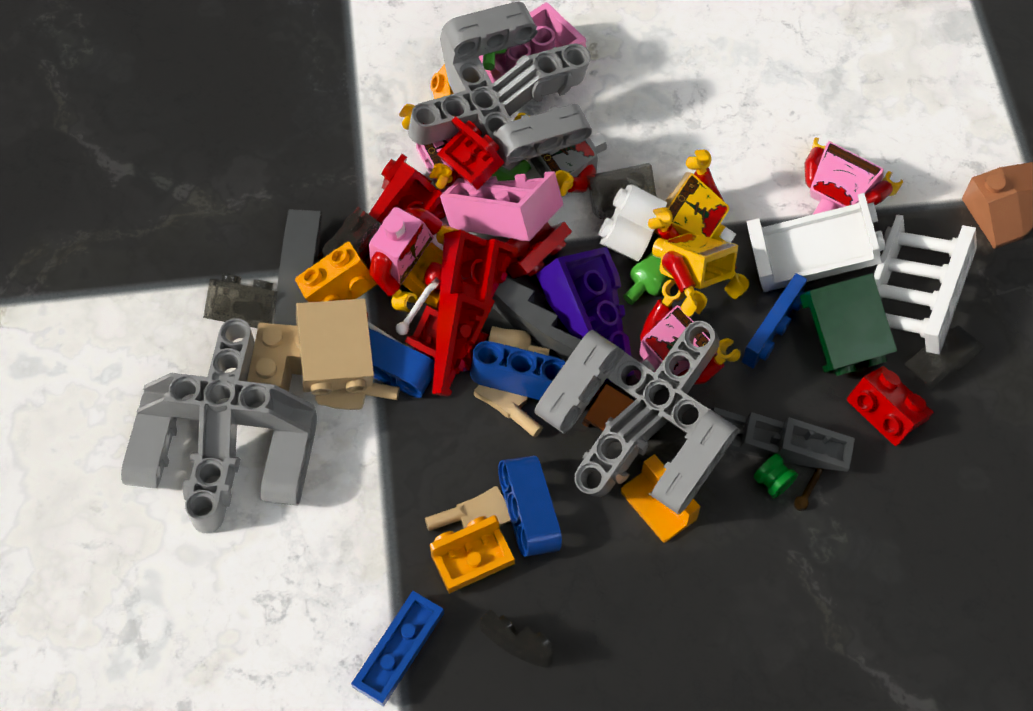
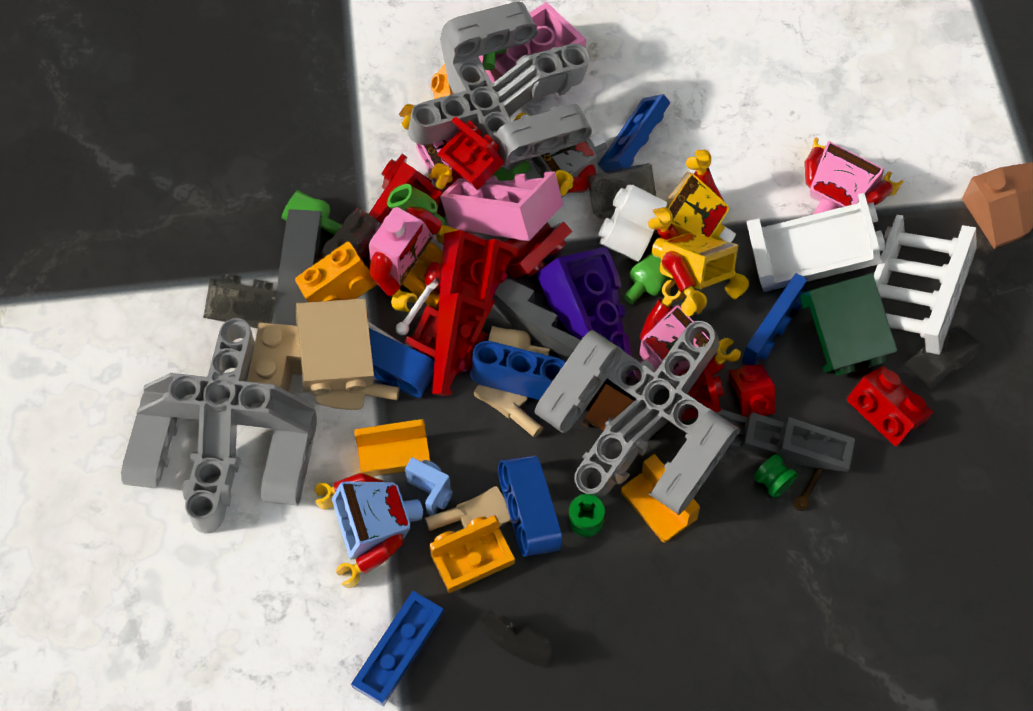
none -> bright green piece [281,190,344,237]
none -> torso [314,473,423,588]
none -> light orange panel [354,419,430,476]
none -> bright green piece [387,184,445,226]
none -> light blue bracket [405,457,453,516]
none -> green wheel [568,494,605,538]
none -> blue plate [598,94,670,173]
none -> red bracket [682,365,724,421]
none -> red bracket [729,364,775,417]

